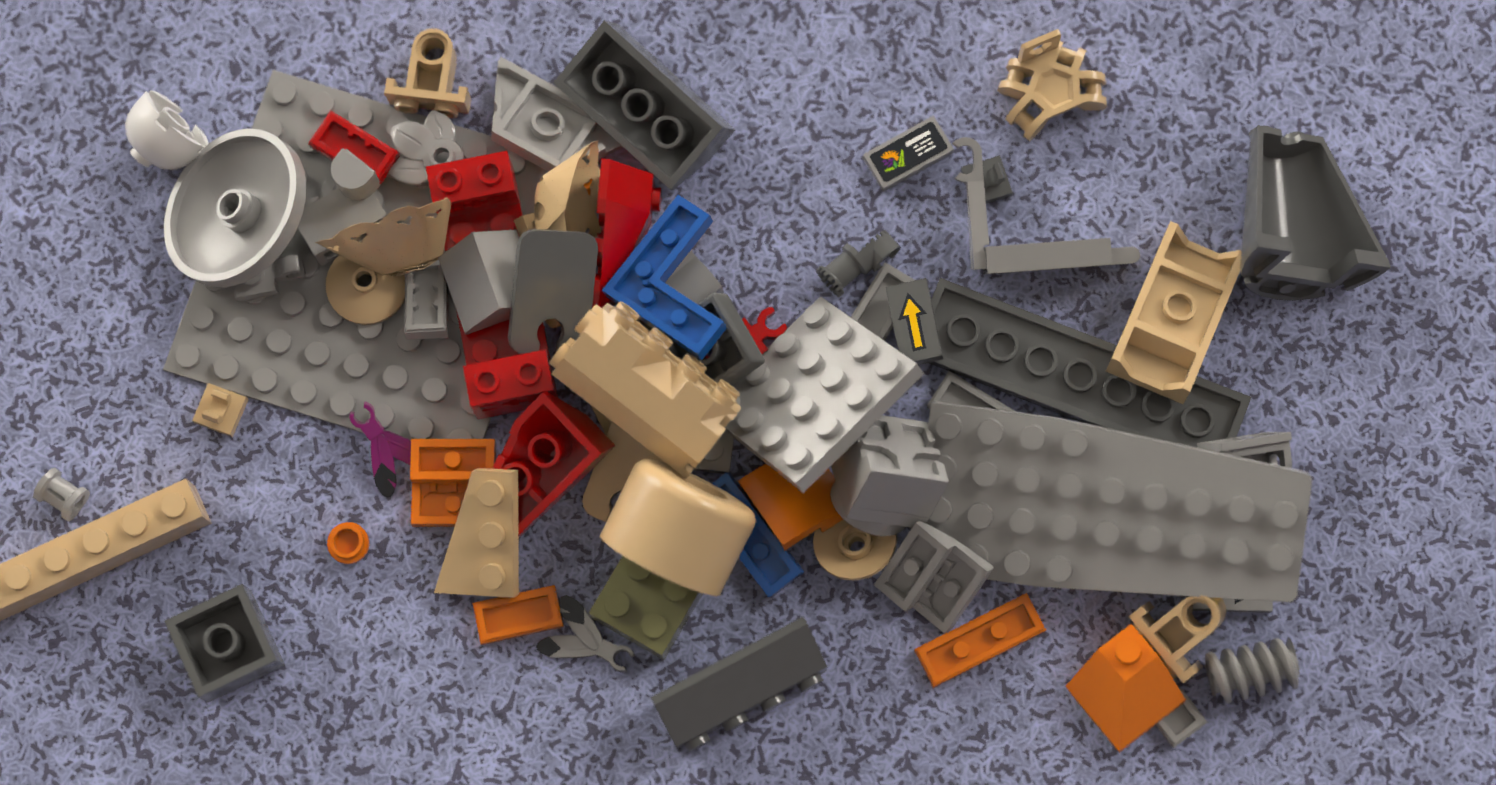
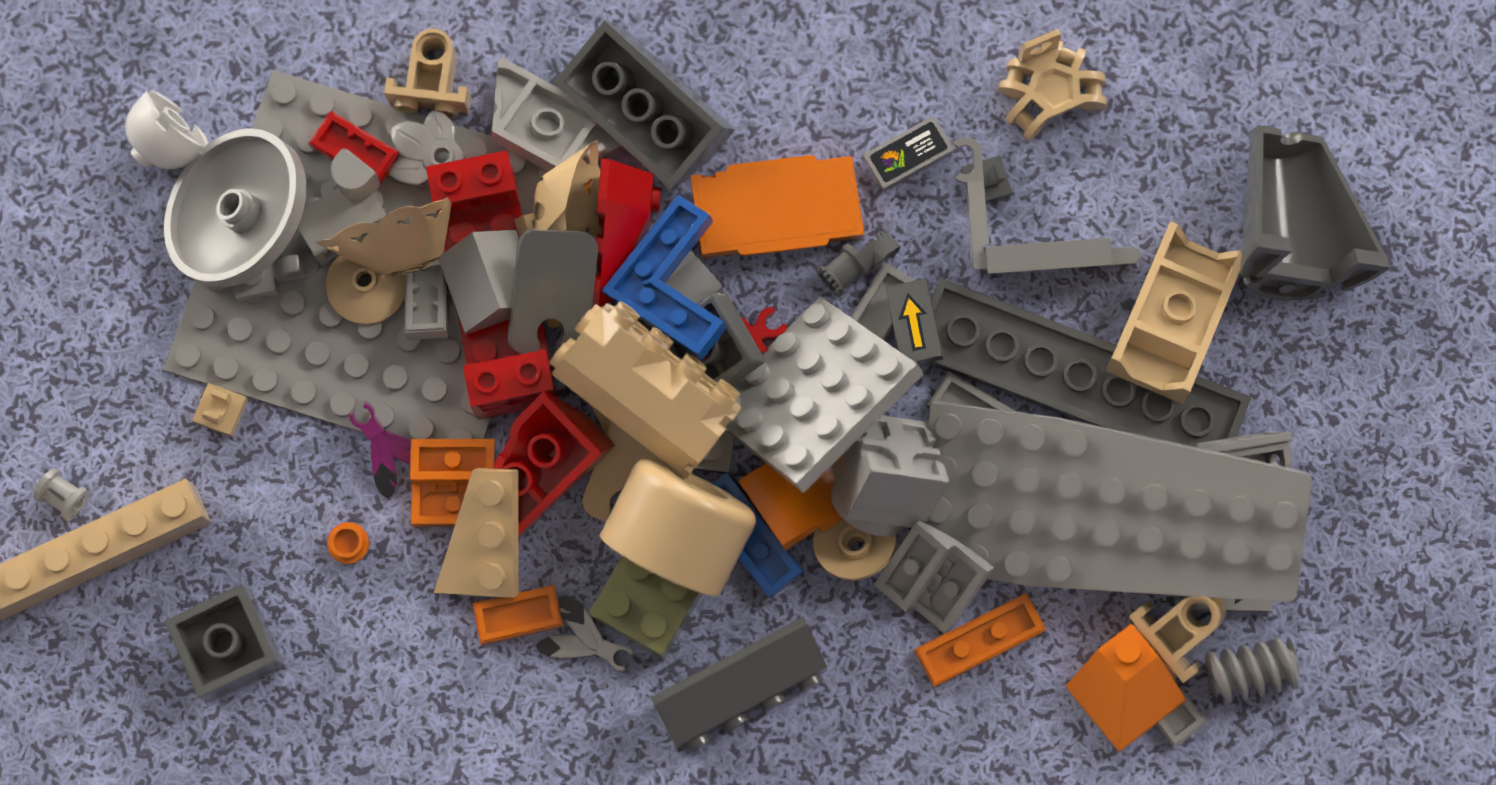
none -> orange piece [690,155,864,258]

